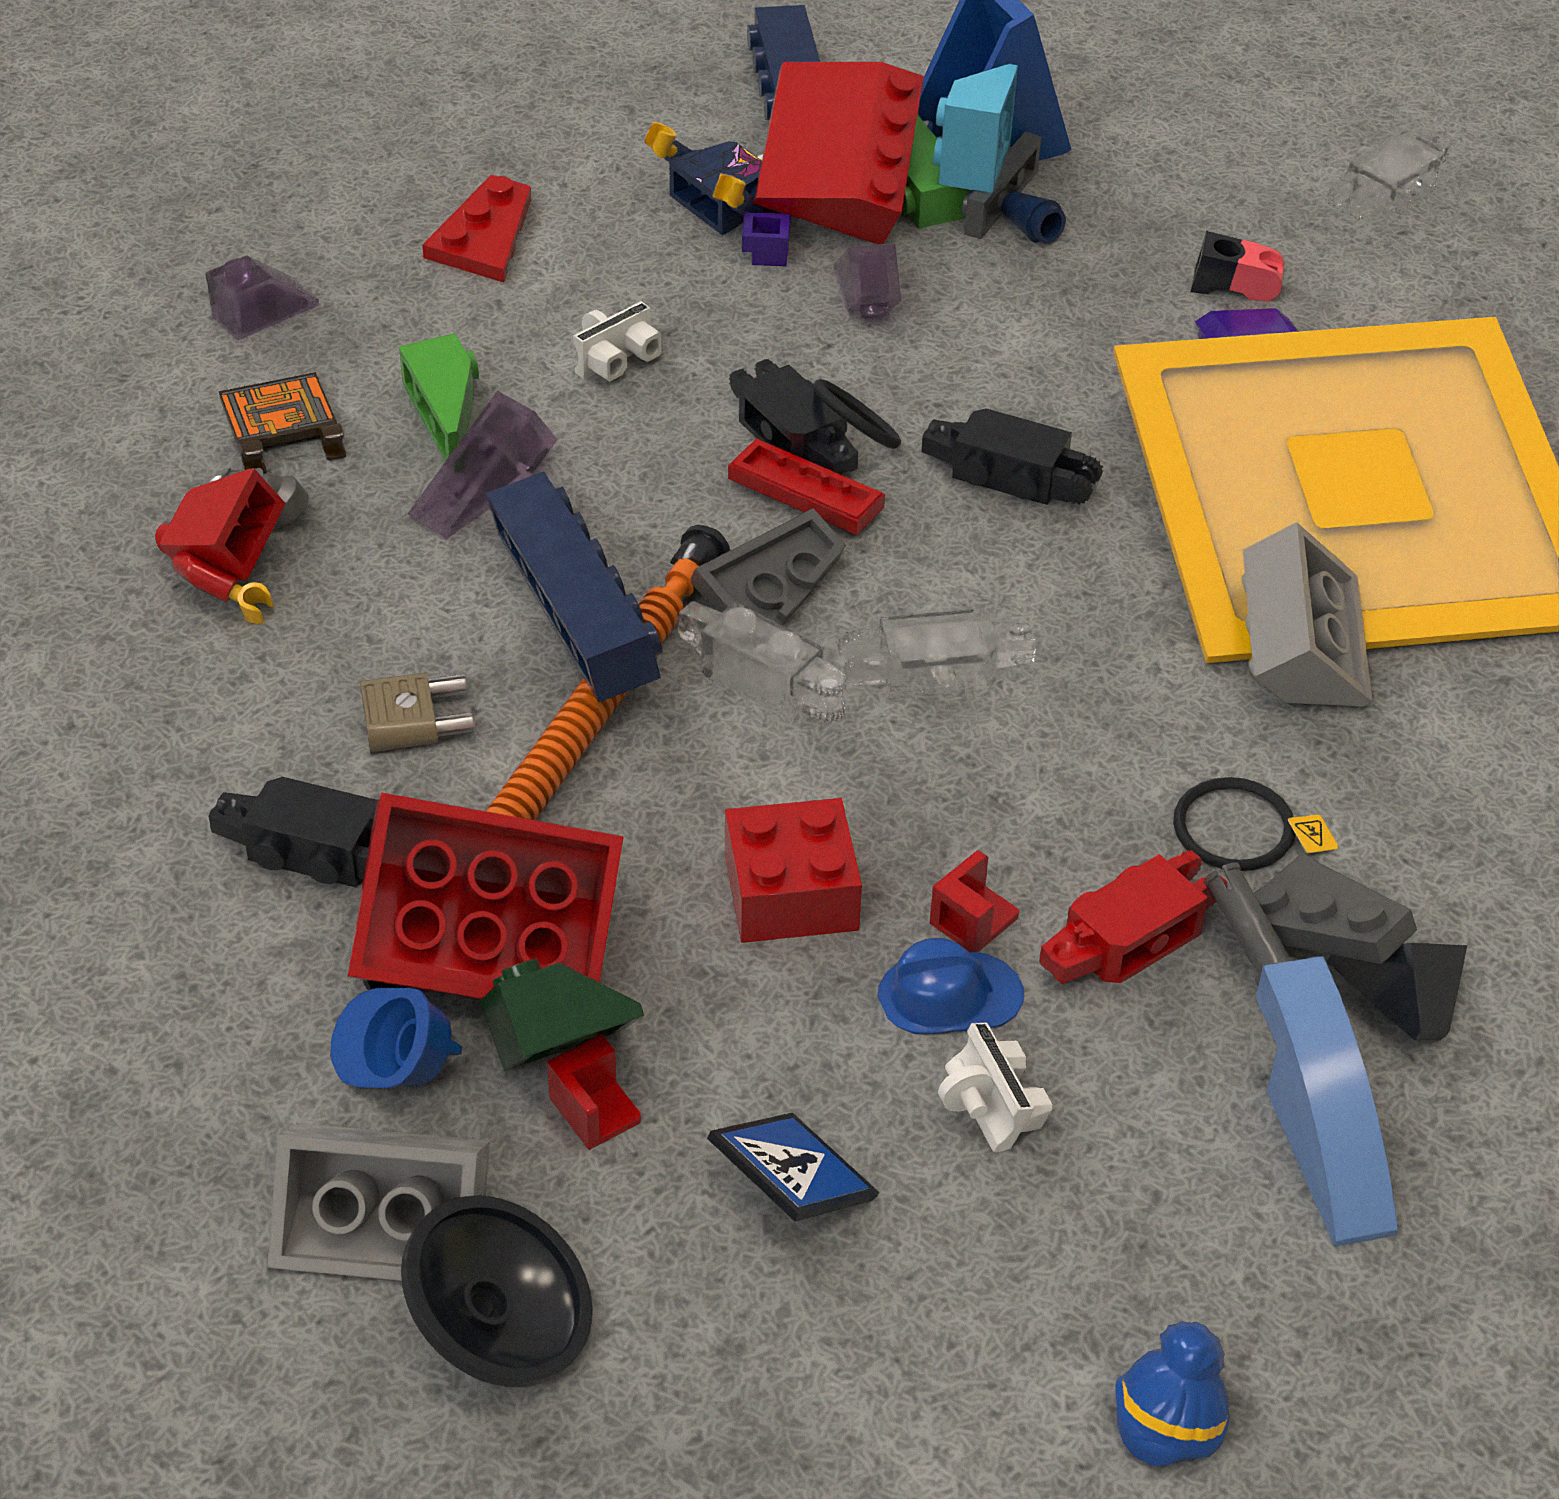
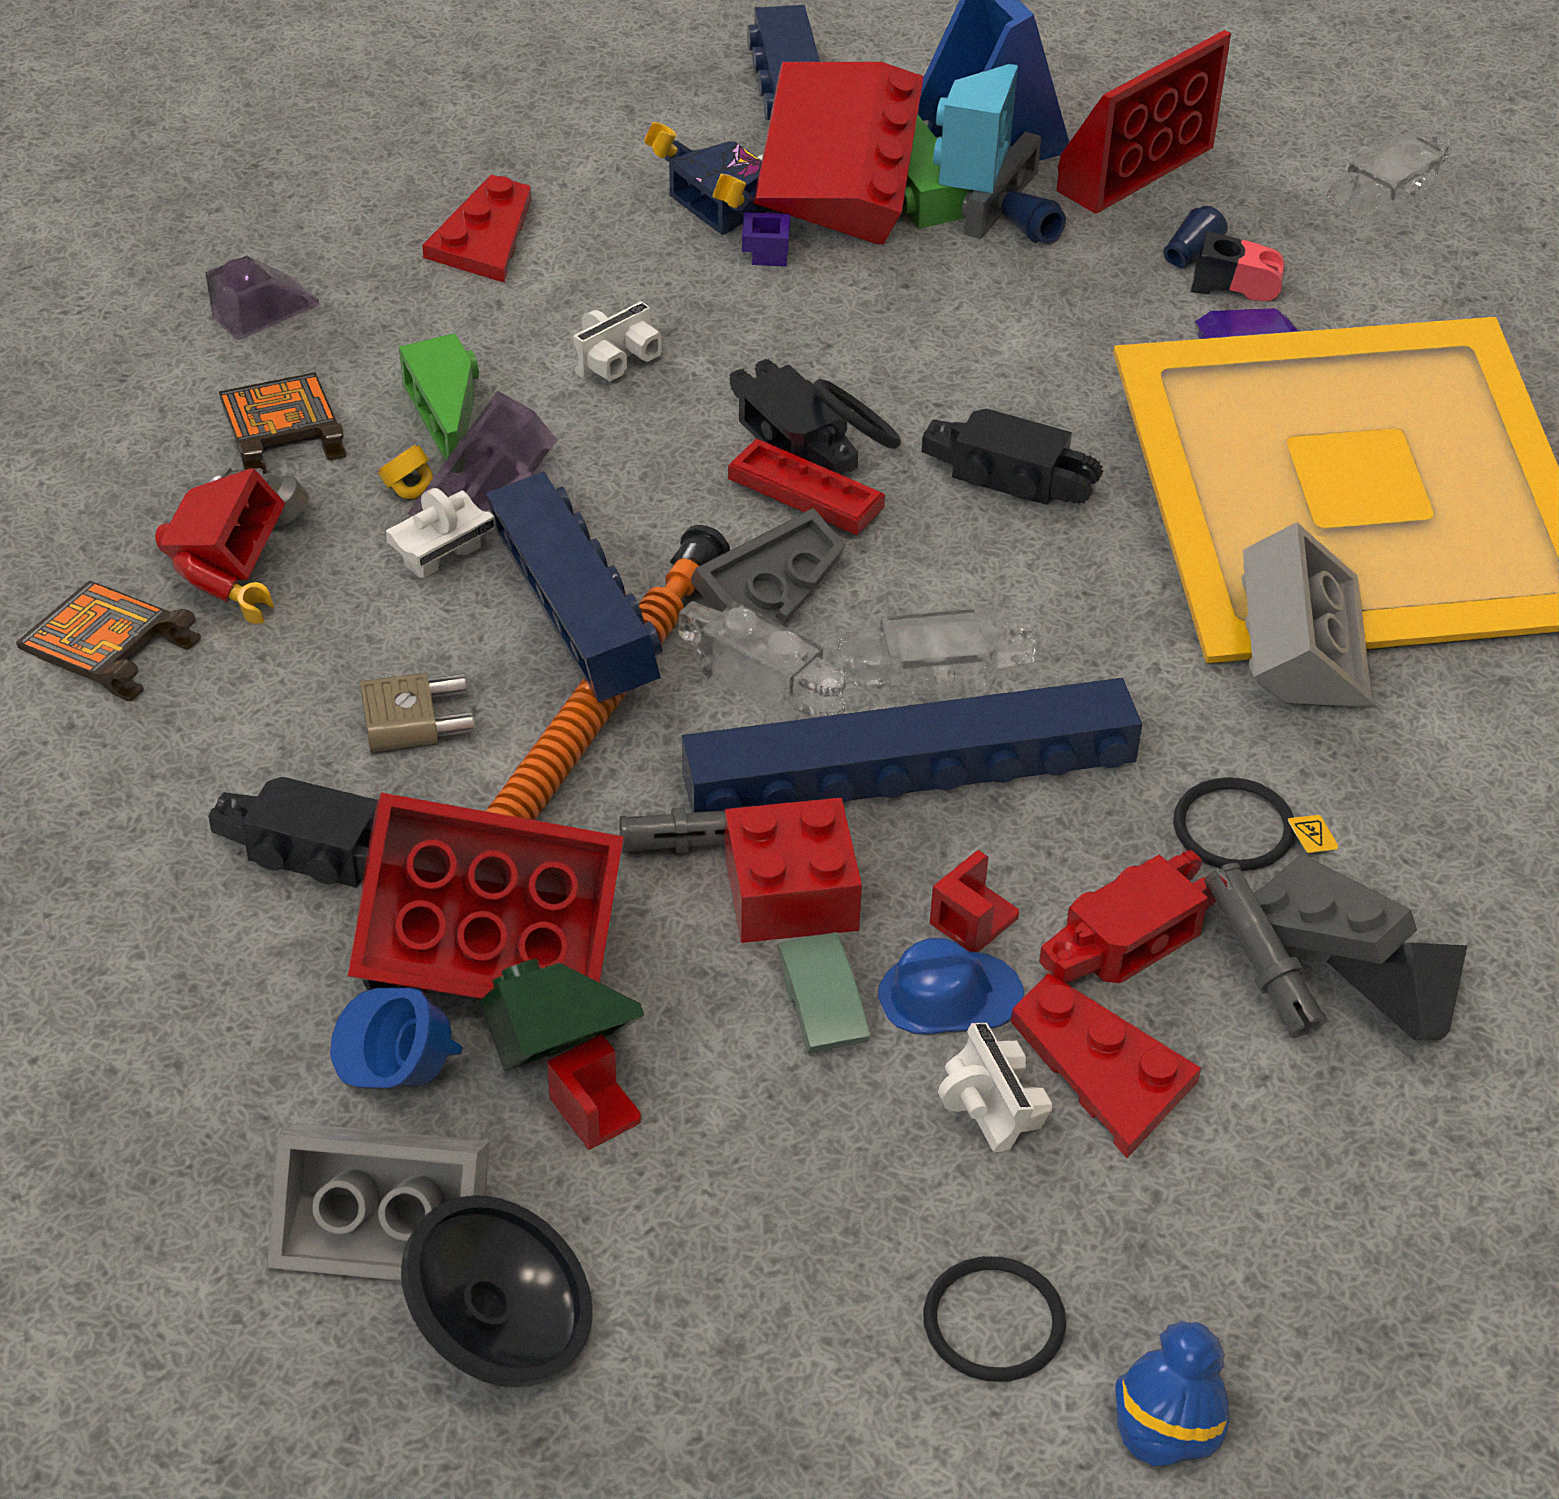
piece [707,1112,880,1222] -> none
clear purple slope [834,244,901,319] -> none
medium blue slope [1256,956,1398,1247] -> none
none -> flag [16,580,201,701]
none -> yellow tile [377,444,433,500]
none -> white hips [386,488,495,578]
none -> dark grey pin [619,807,725,854]
none -> dark blue brick [682,678,1142,813]
none -> sand green slope [777,932,870,1053]
none -> black tyre [923,1256,1066,1382]
none -> red wing [1011,973,1201,1158]
none -> red slope [1056,30,1231,214]
none -> dark blue cone [1163,206,1228,269]

